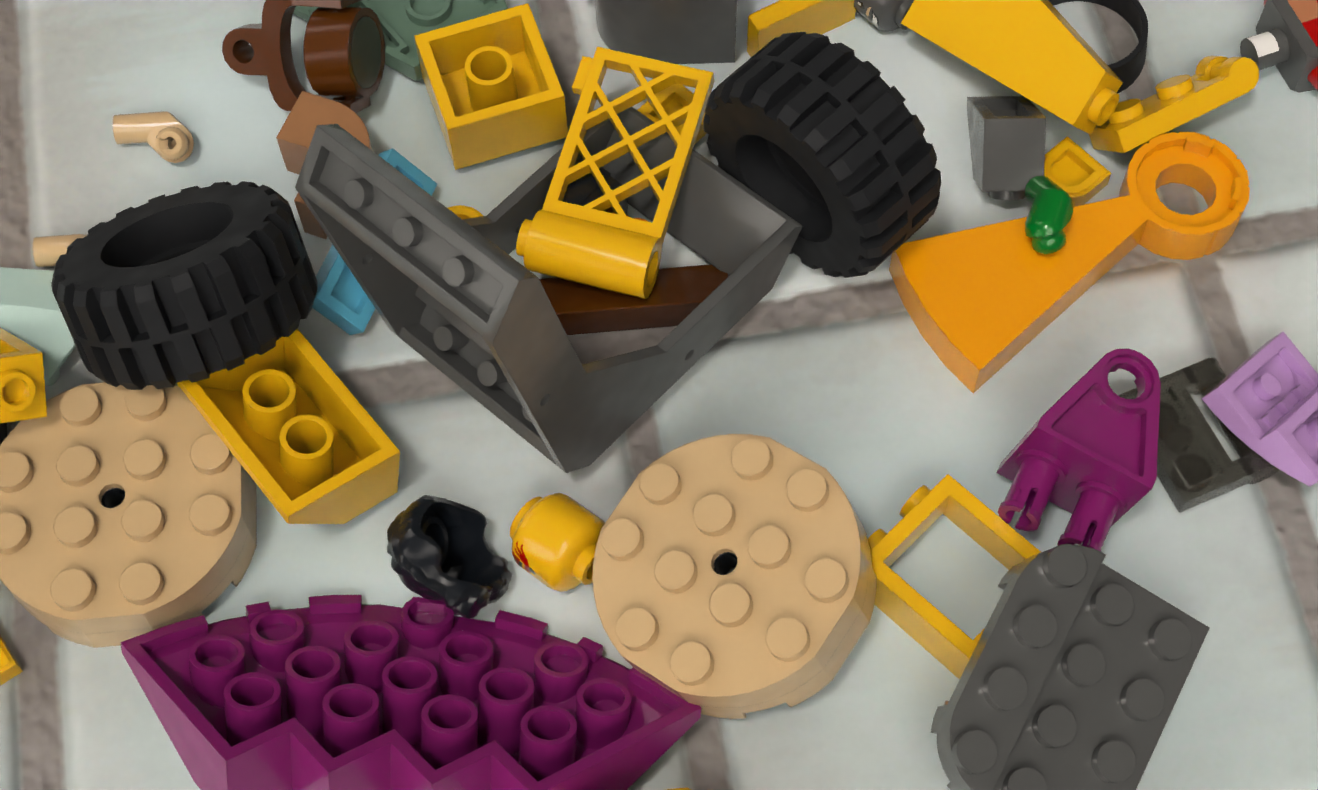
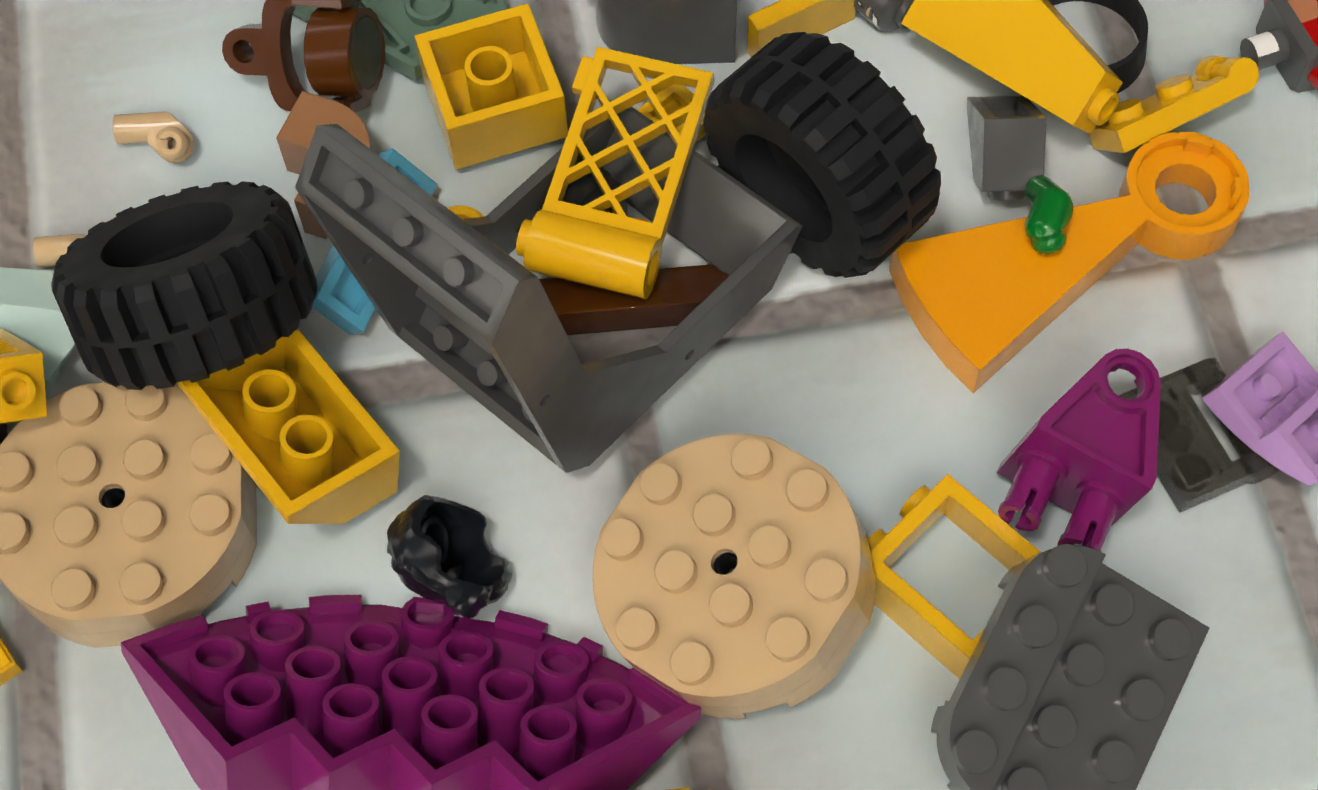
yellow head [510,493,605,592] -> none
yellow tile [1044,136,1111,207] -> none

